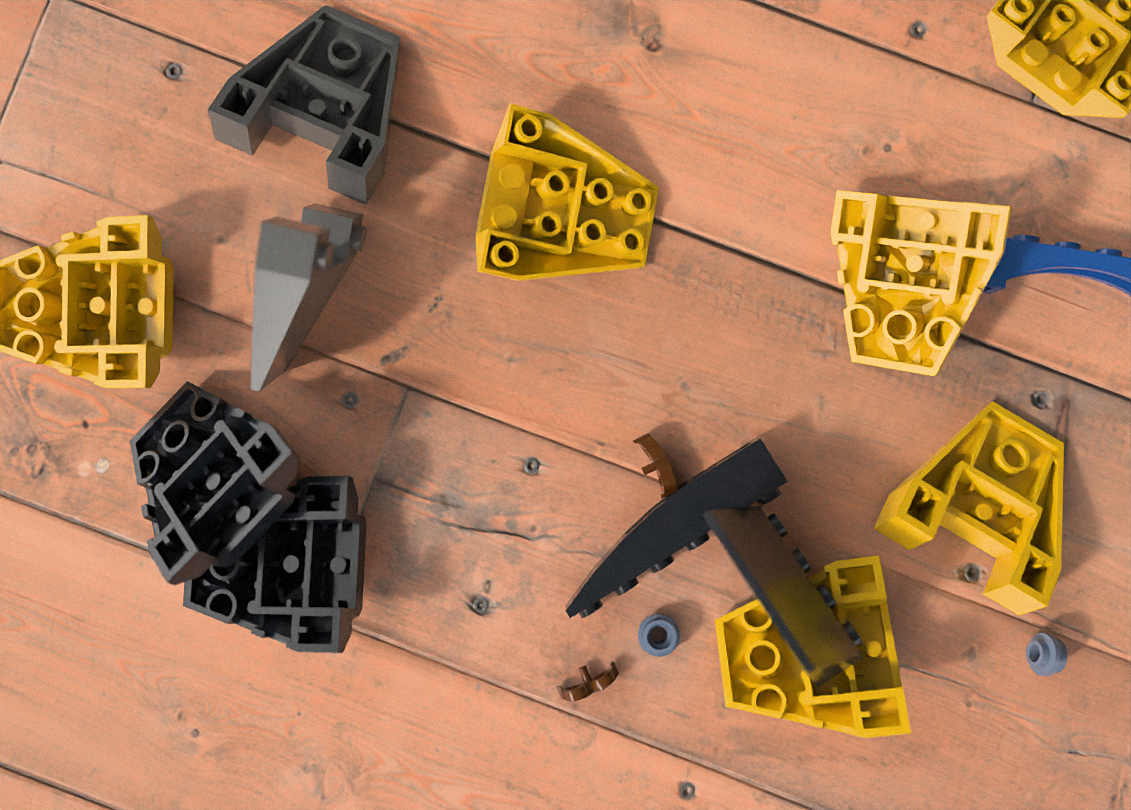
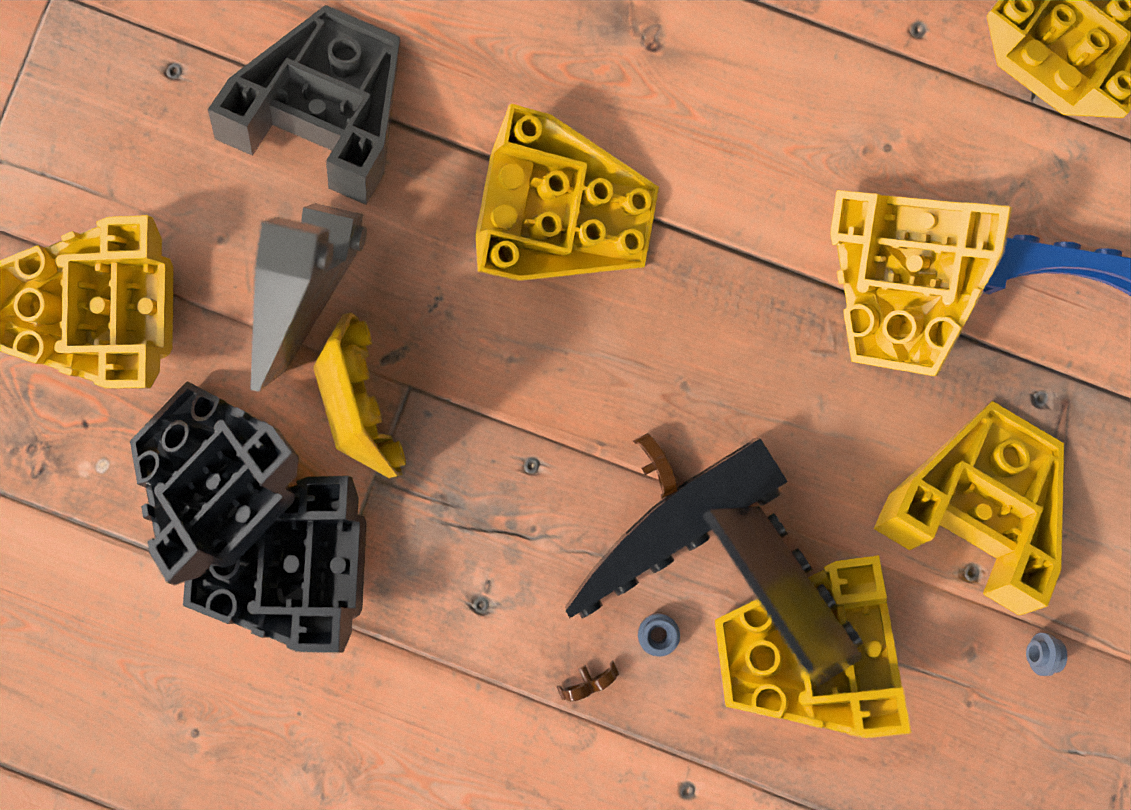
none -> yellow wedge [313,312,406,478]

